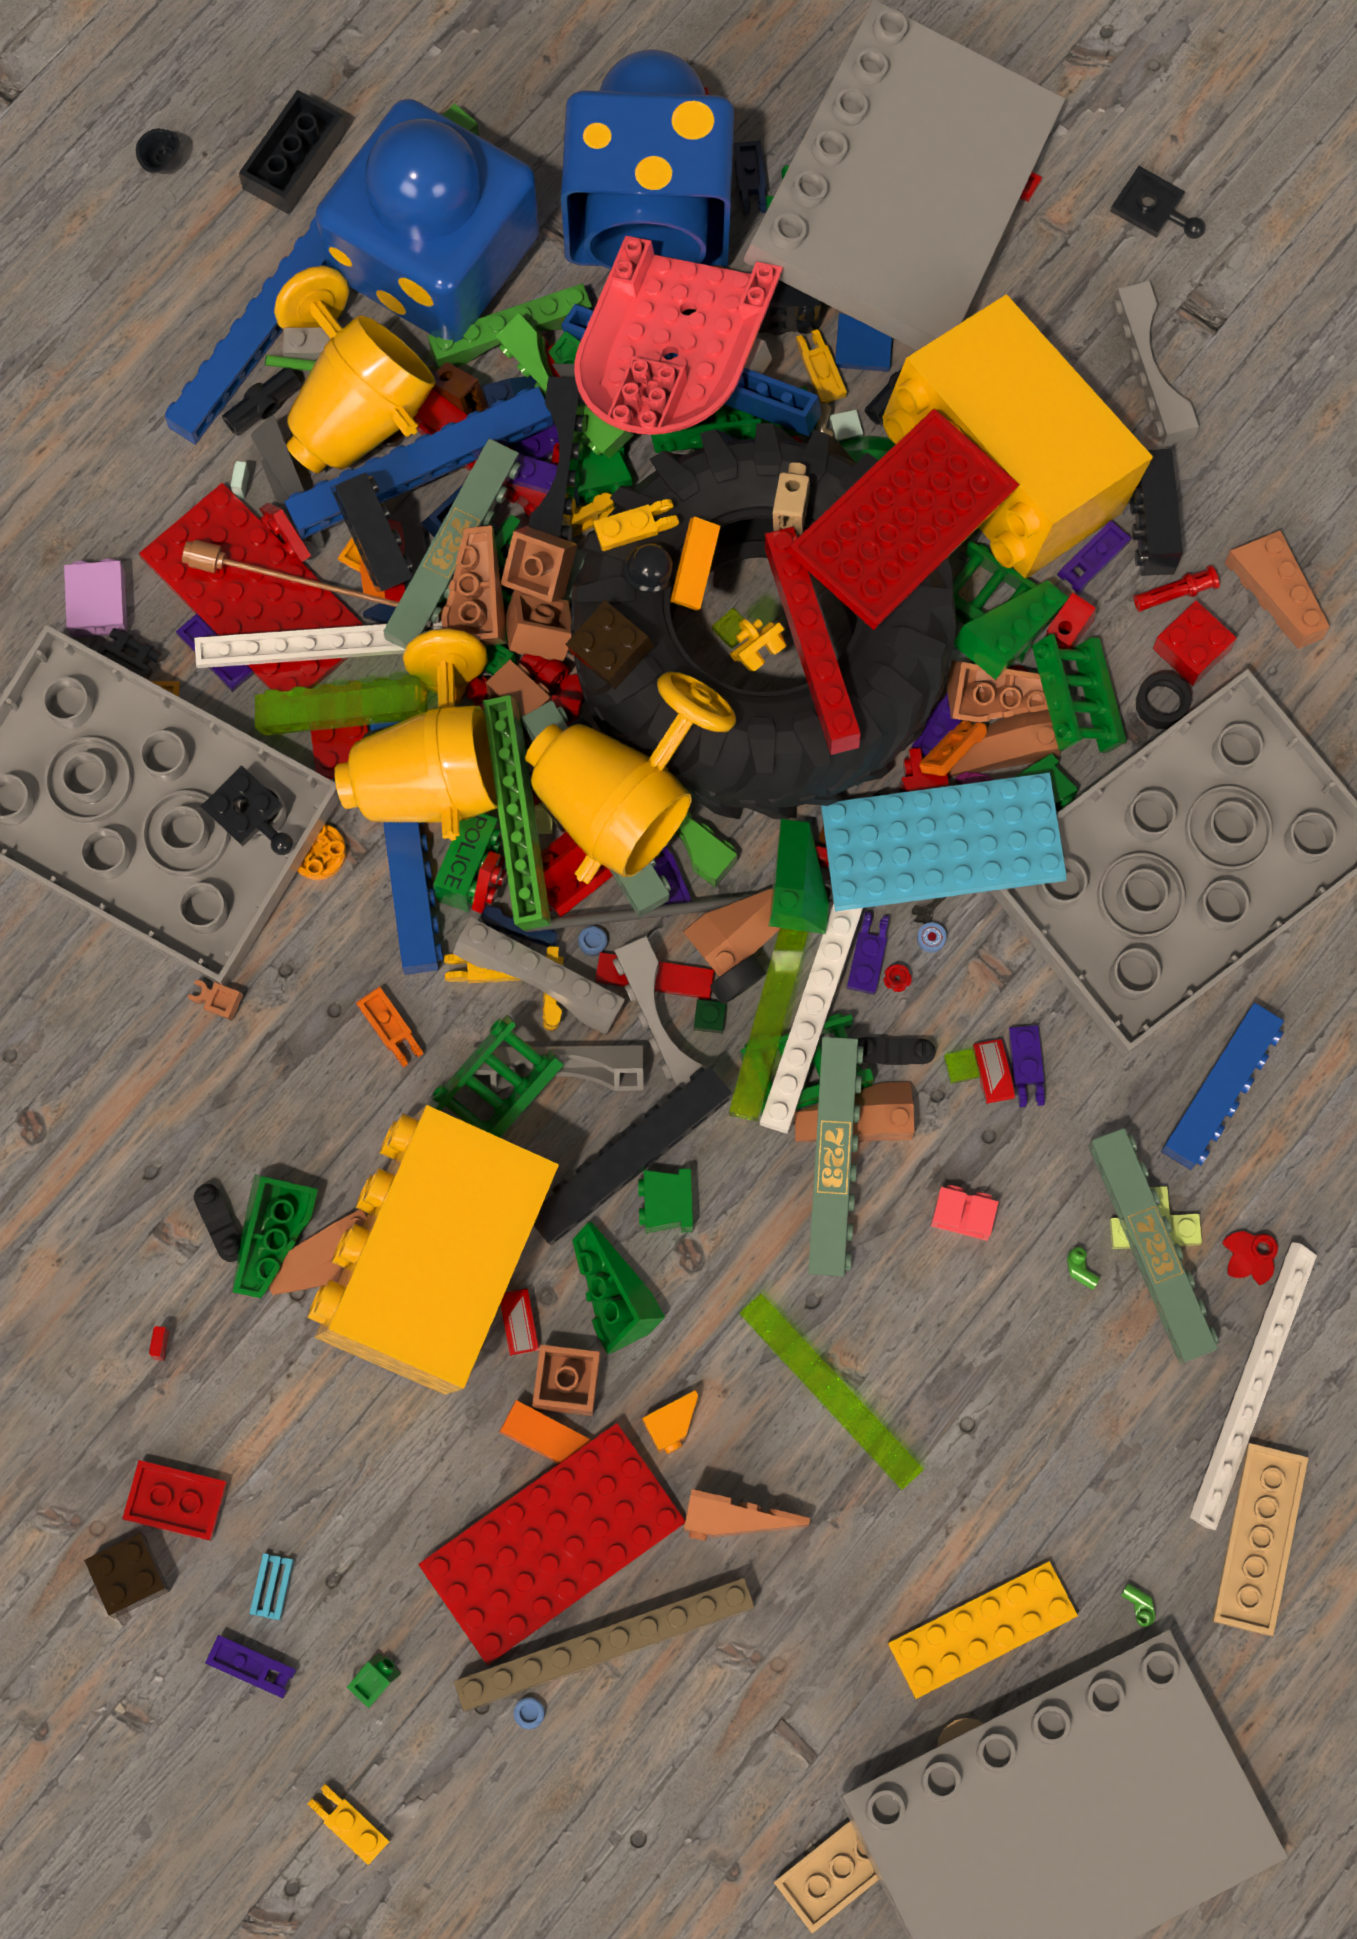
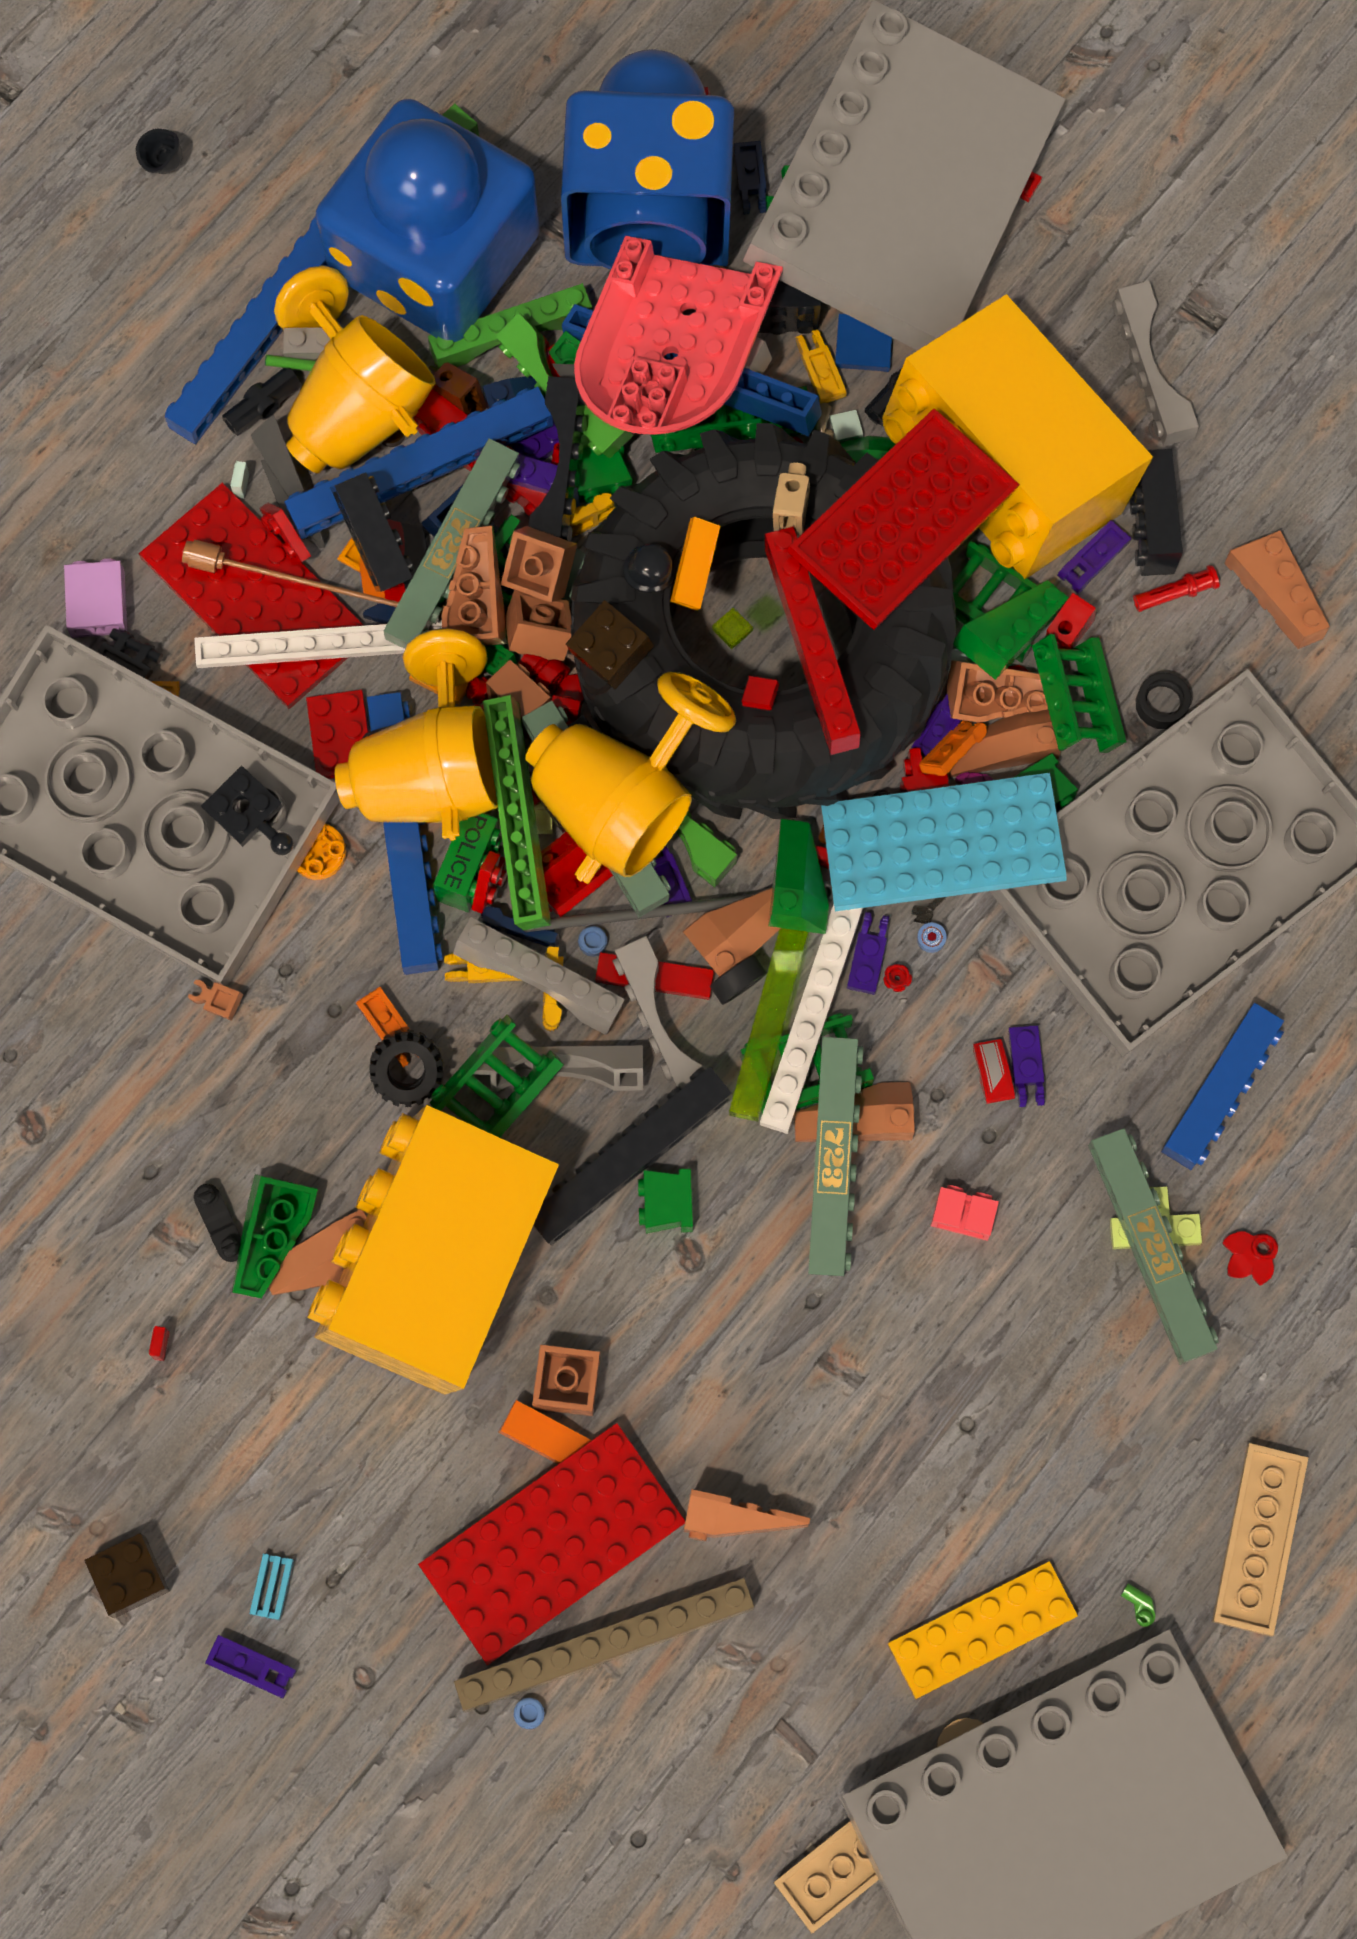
red plate [122,1460,227,1542] -> none
dark purple tile [176,614,253,693] -> none
black brick [239,90,346,214] -> none
clear neon green brick [255,675,428,736] -> none
yellow hinge [307,1784,390,1865] -> none
green bracket [347,1654,401,1708] -> none
slope [500,1288,539,1356] -> none
green wedge [572,1222,665,1354] -> none
yellow hinge [593,499,679,551] -> none
light orange slope [642,1390,698,1455] -> none
dark green plate [694,1000,726,1034] -> none
yellow hips [730,619,787,671] -> none
clear neon green tile [739,1294,924,1491] -> none
black piece [858,1037,936,1065] -> none
clear neon green tile [943,1049,979,1085] -> none
bright green arm [1067,1247,1100,1290] -> none
black plate [1110,166,1205,239] -> none
red brick [1152,600,1237,686] -> none
white plate [1190,1242,1317,1531] -> none
none -> black tyre [369,1029,443,1107]
none -> red tile [742,676,779,710]

